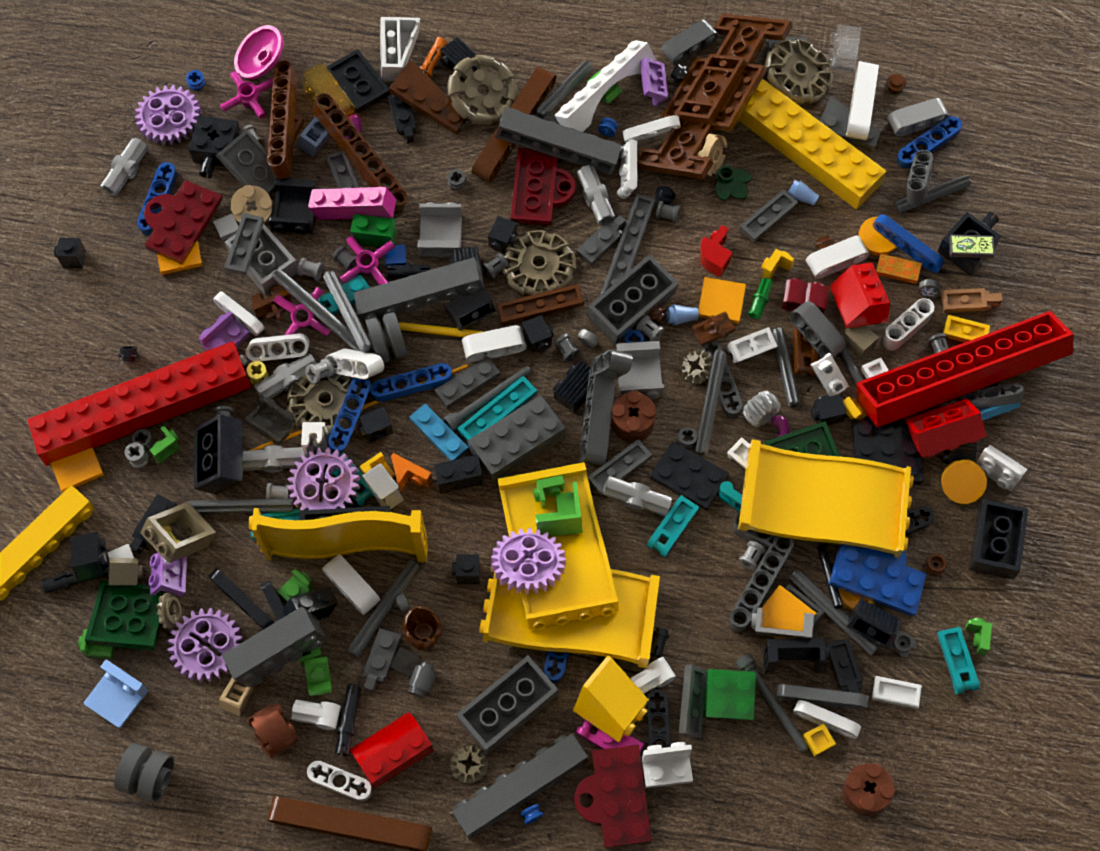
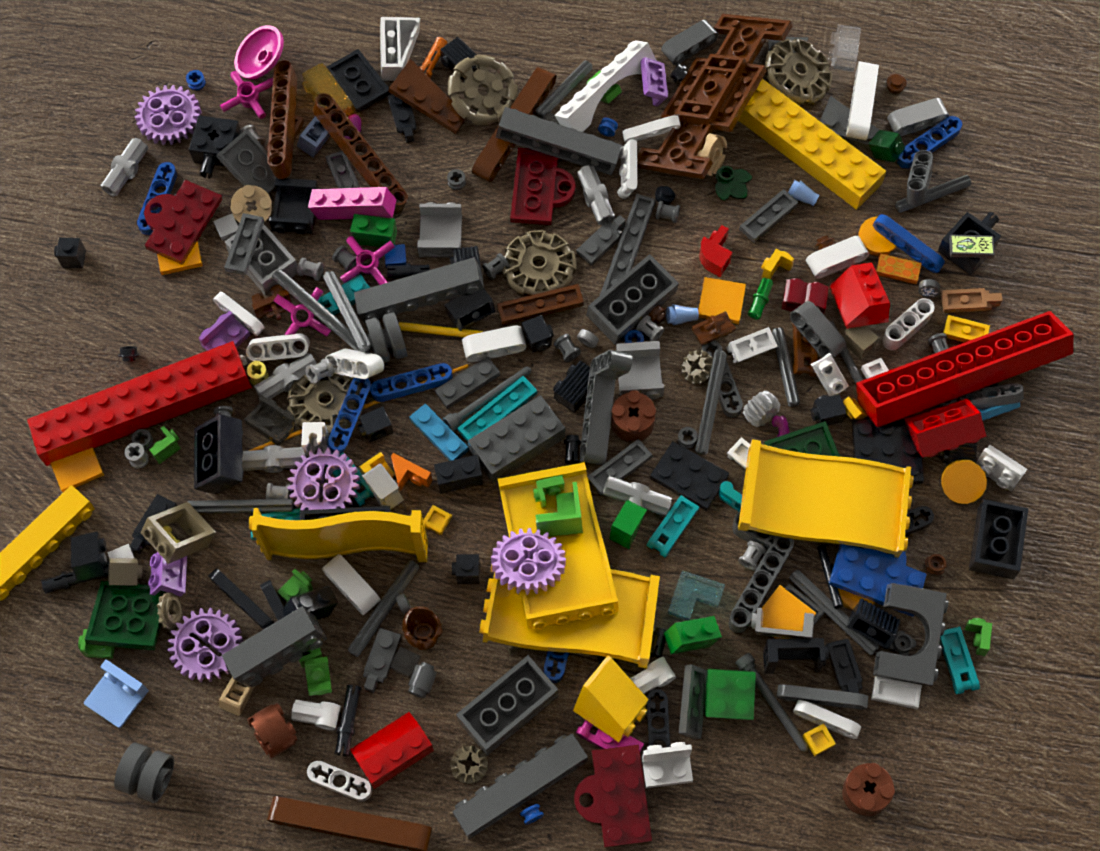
black brick [488,216,518,252] -> none
none -> yellow tile [423,505,452,535]
none -> black pin [564,435,581,464]
none -> green slope [609,500,647,549]
none -> green brick [664,616,722,654]
none -> clear light blue plate [668,570,725,620]
none -> dark green brick [869,130,905,162]
none -> dark grey arch [873,583,949,686]

